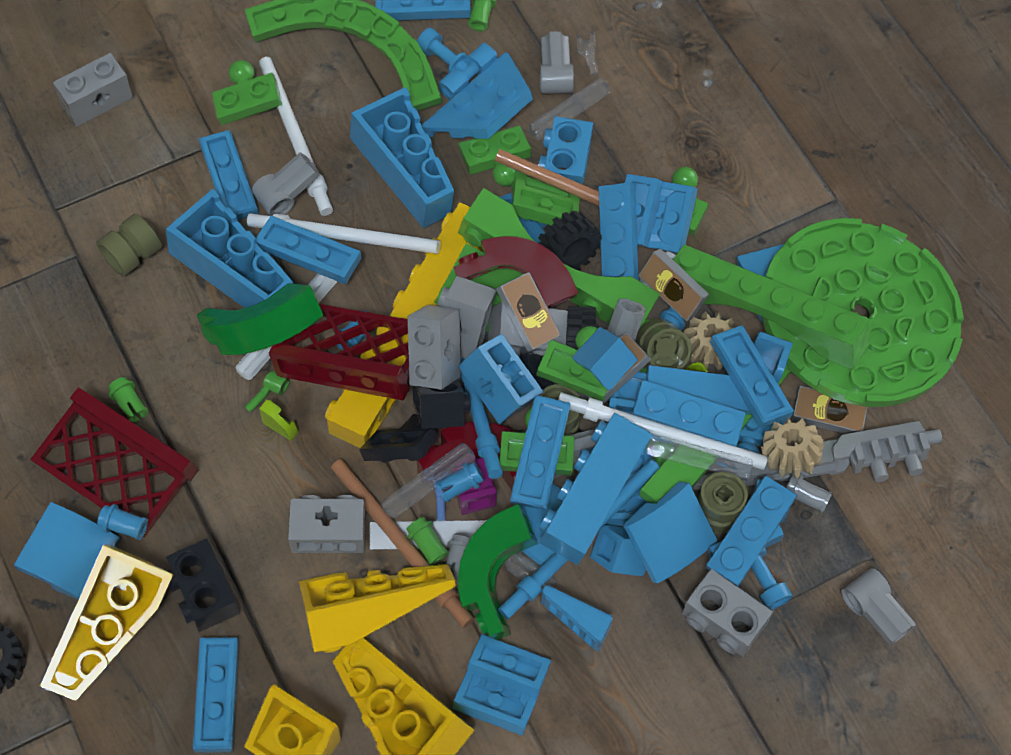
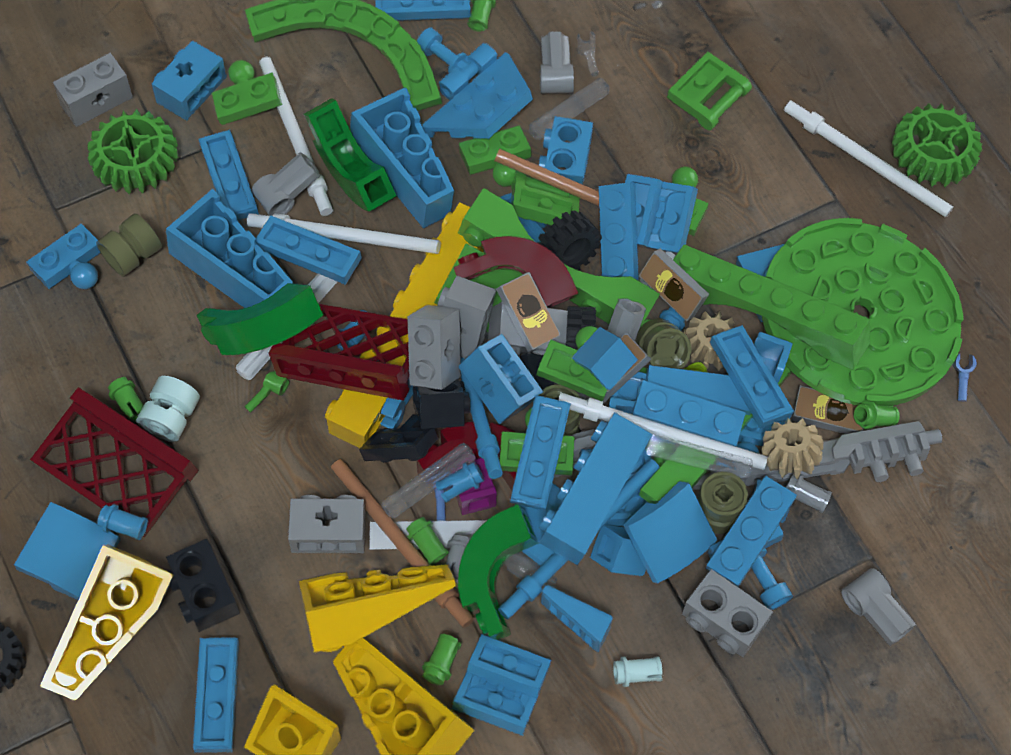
lime tile [259,399,298,441] -> none
none -> dark azure plate [26,223,100,289]
none -> bright green gear [88,109,178,195]
none -> light aqua wheel [136,376,200,442]
none -> dark azure brick [151,40,227,121]
none -> green arch [304,98,396,212]
none -> dark azure bar [380,379,413,429]
none -> bright green pin [422,634,461,685]
none -> light aqua pin [613,657,662,687]
none -> bright green plate [667,52,752,130]
none -> white bar [784,101,953,218]
none -> bright green pin [854,401,900,429]
none -> bright green gear [892,103,982,187]
none -> medium blue hand [952,353,977,402]

